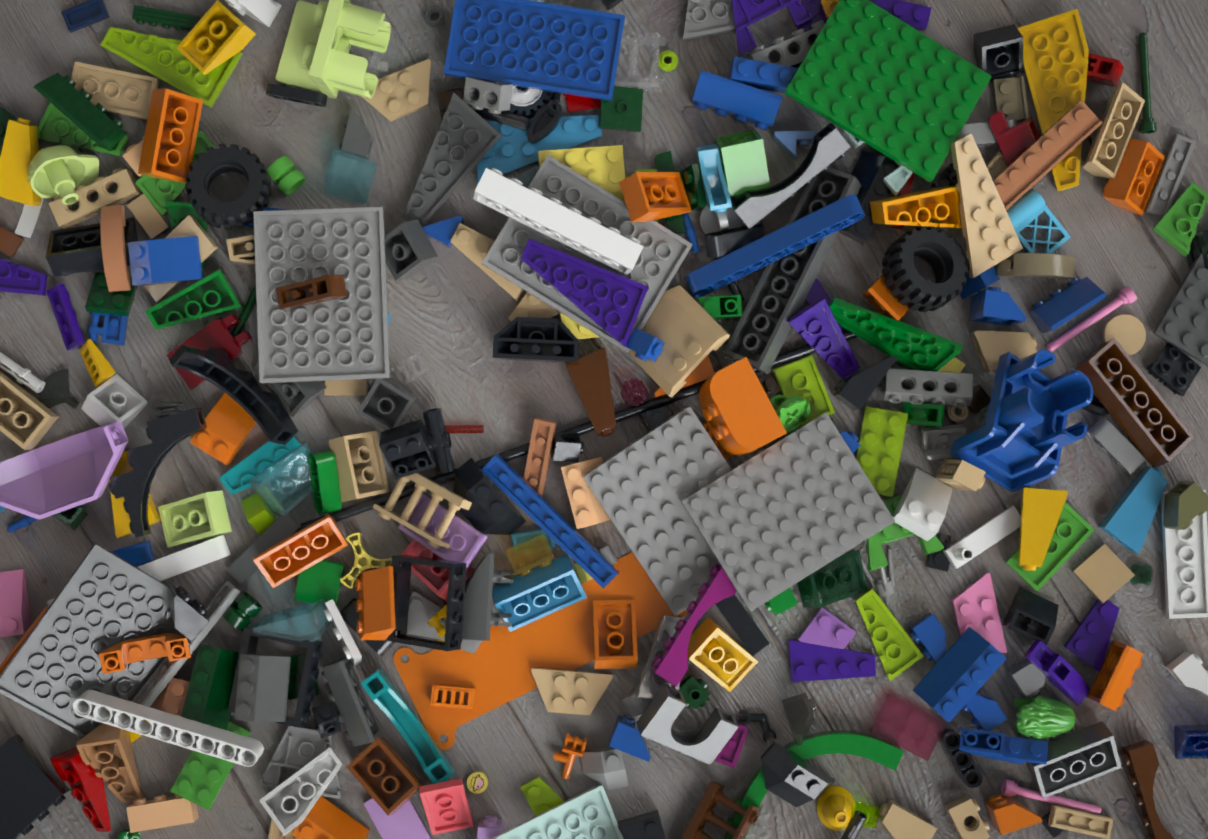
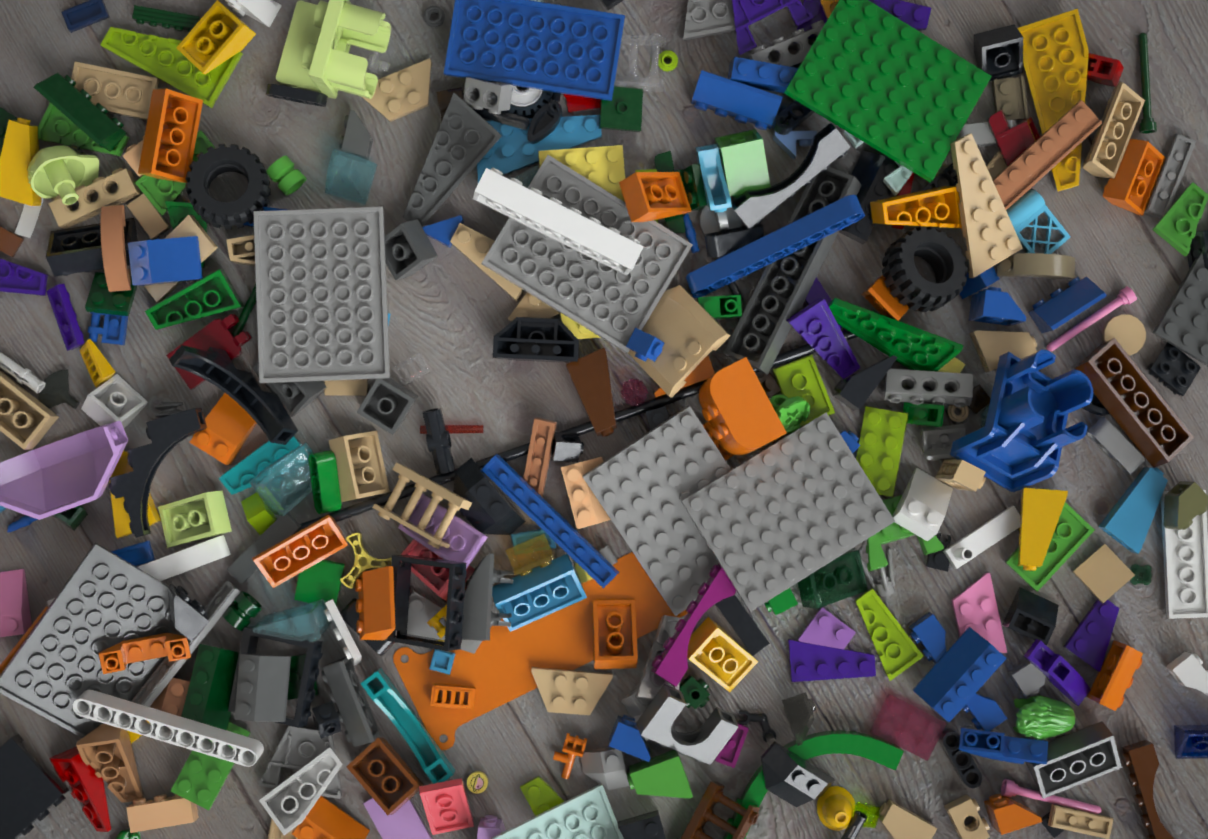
reddish brown slope [276,275,347,309] -> none
black slope [379,419,436,479] -> none
dark purple wing [520,239,648,347] -> none
none -> dark azure tile [429,649,456,675]
none -> bright green slope [627,750,693,798]
none -> black beam [773,100,814,135]

